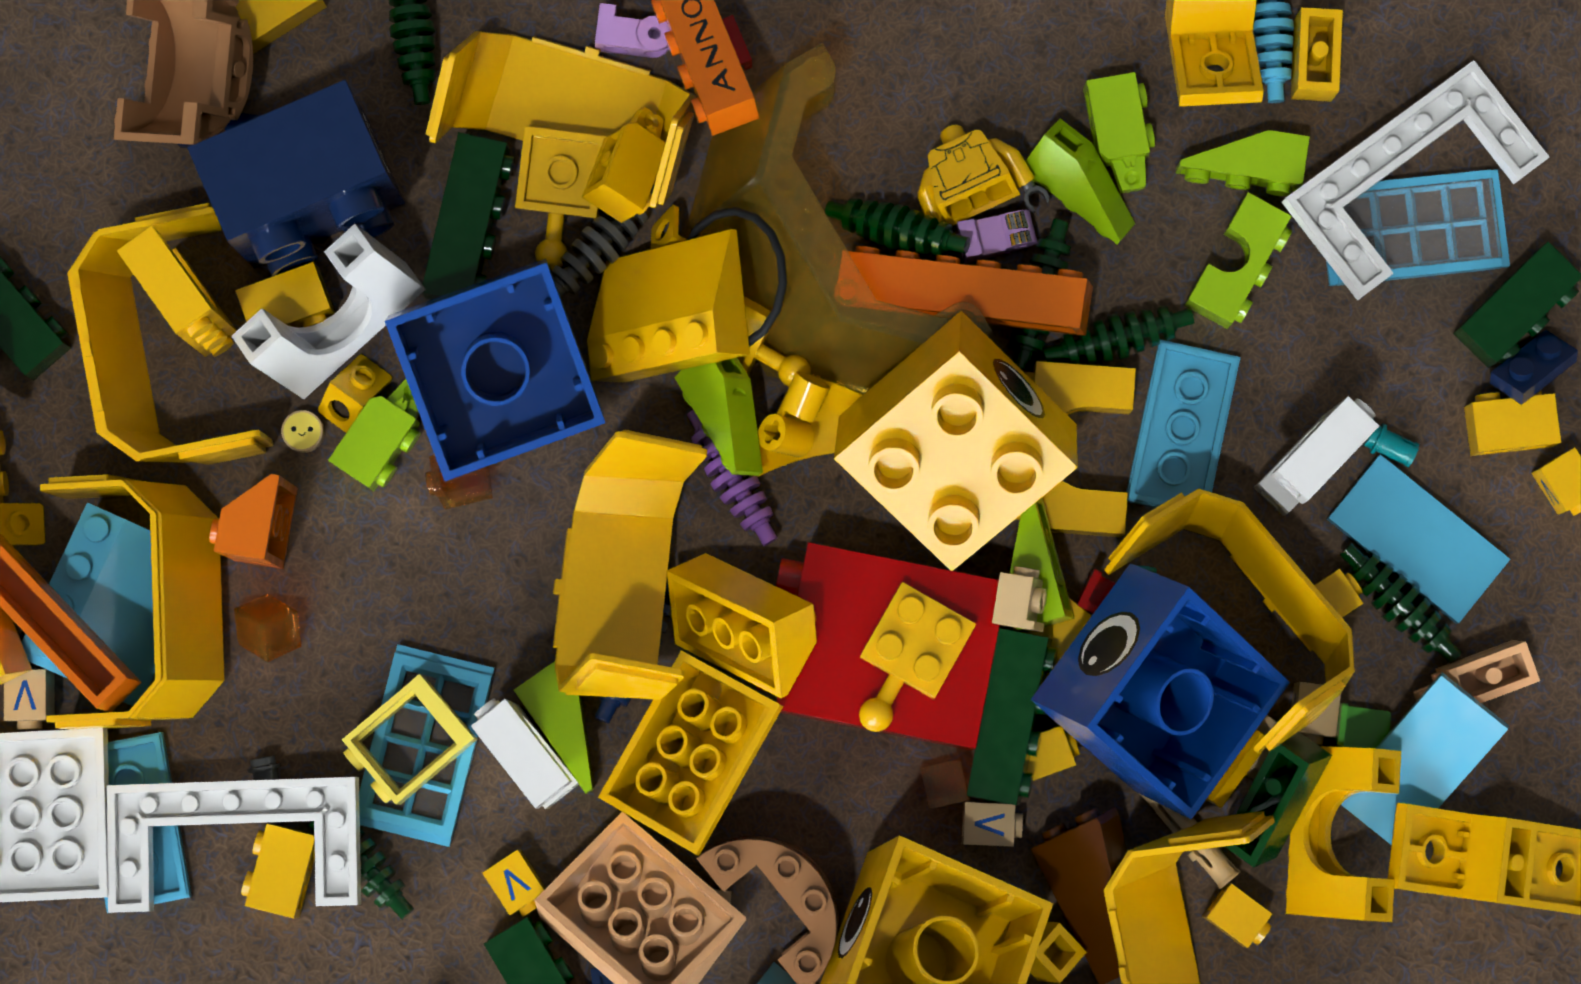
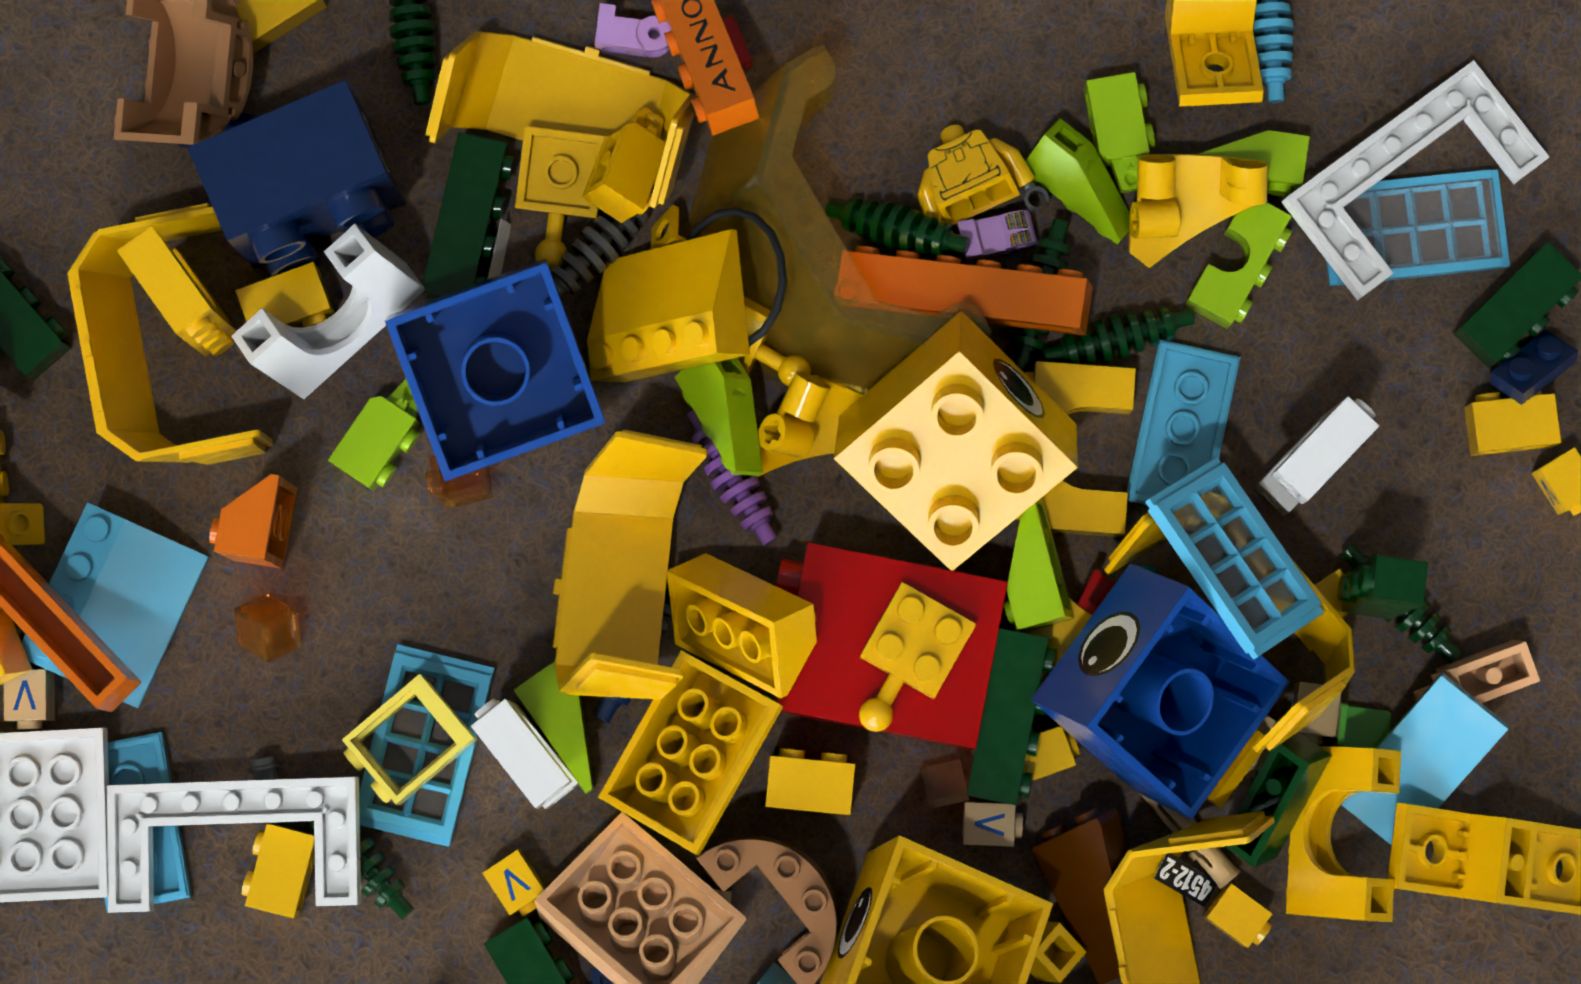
yellow piece [40,474,225,729] -> none
light yellow tile [281,410,325,453] -> none
yellow bracket [318,354,392,433] -> none
tan brick [992,566,1047,632] -> none
yellow brick [1291,7,1343,102] -> none
medium azure tile [1327,454,1510,624] -> none
teal pin [1363,423,1420,467] -> none
none -> white sticker [488,218,511,279]
none -> yellow brick [765,748,855,815]
none -> yellow panel [1129,154,1269,268]
none -> medium azure piece [1145,457,1324,660]
none -> black sticker [1154,853,1217,907]
none -> dark green brick [1337,555,1428,619]

